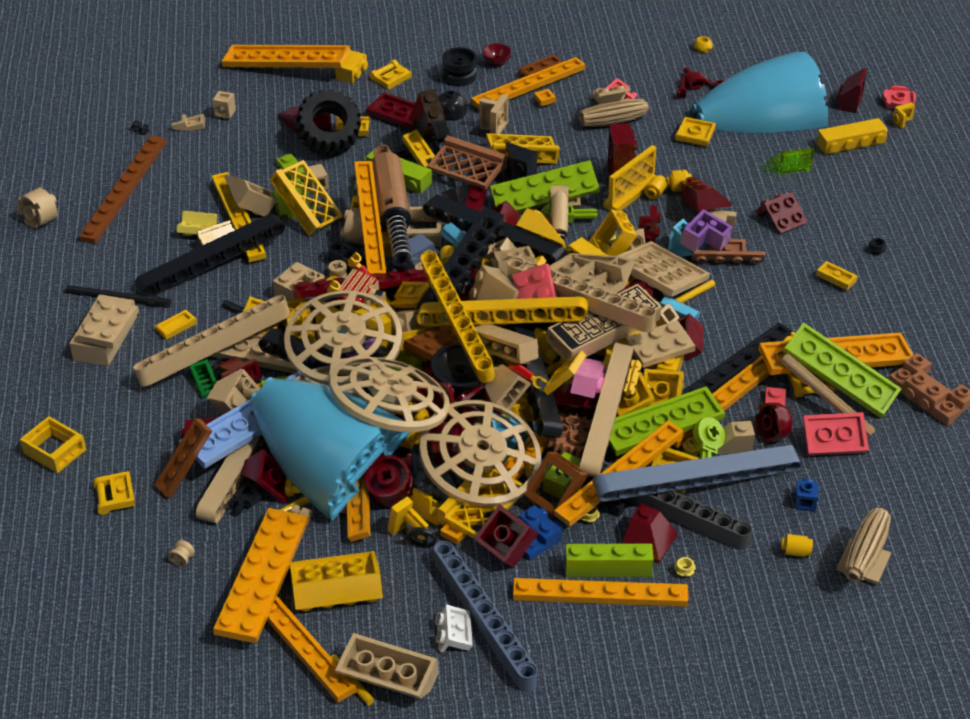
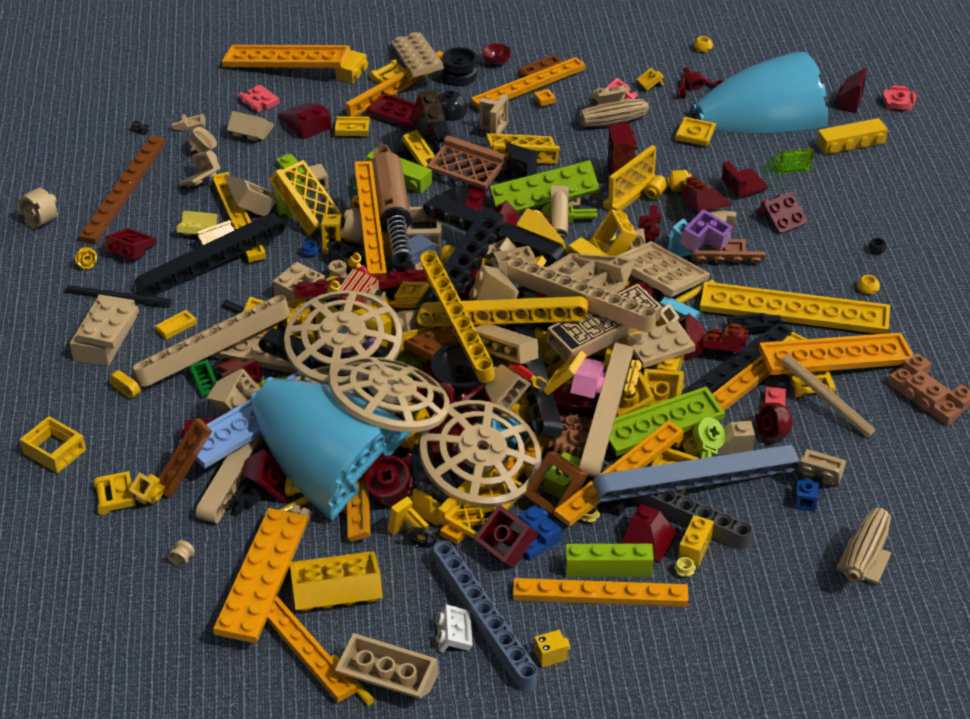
tan brick [213,91,236,119] -> none
black tyre [296,89,361,156] -> none
medium azure piece [441,223,466,248] -> none
coral plate [512,263,556,312] -> none
yellow brick [781,534,813,557] -> none
lime plate [782,322,902,418] -> none
coral plate [802,412,869,456] -> none
yellow plate [816,261,858,290] -> none
yellow bracket [893,102,915,128] -> none
none -> yellow plate [75,247,97,270]
none -> dark red plate [105,228,157,260]
none -> yellow beam [109,370,141,398]
none -> yellow brick [129,472,165,504]
none -> tan bracket [179,150,220,188]
none -> tan piece [188,127,217,153]
none -> tan slope [227,111,274,141]
none -> coral plate [238,85,280,112]
none -> blue plate [301,240,319,257]
none -> yellow torso [321,214,343,254]
none -> light orange plate [346,51,443,117]
none -> tan plate [391,32,444,78]
none -> yellow brick [534,630,570,667]
none -> yellow bracket [636,67,665,91]
none -> yellow brick [678,515,714,568]
none -> yellow plate [700,282,890,334]
none -> dark red plate [702,324,749,352]
none -> dark red bracket [721,161,768,198]
none -> black hinge [727,313,781,333]
none -> tan bracket [798,449,846,486]
none -> yellow plate [857,275,880,295]

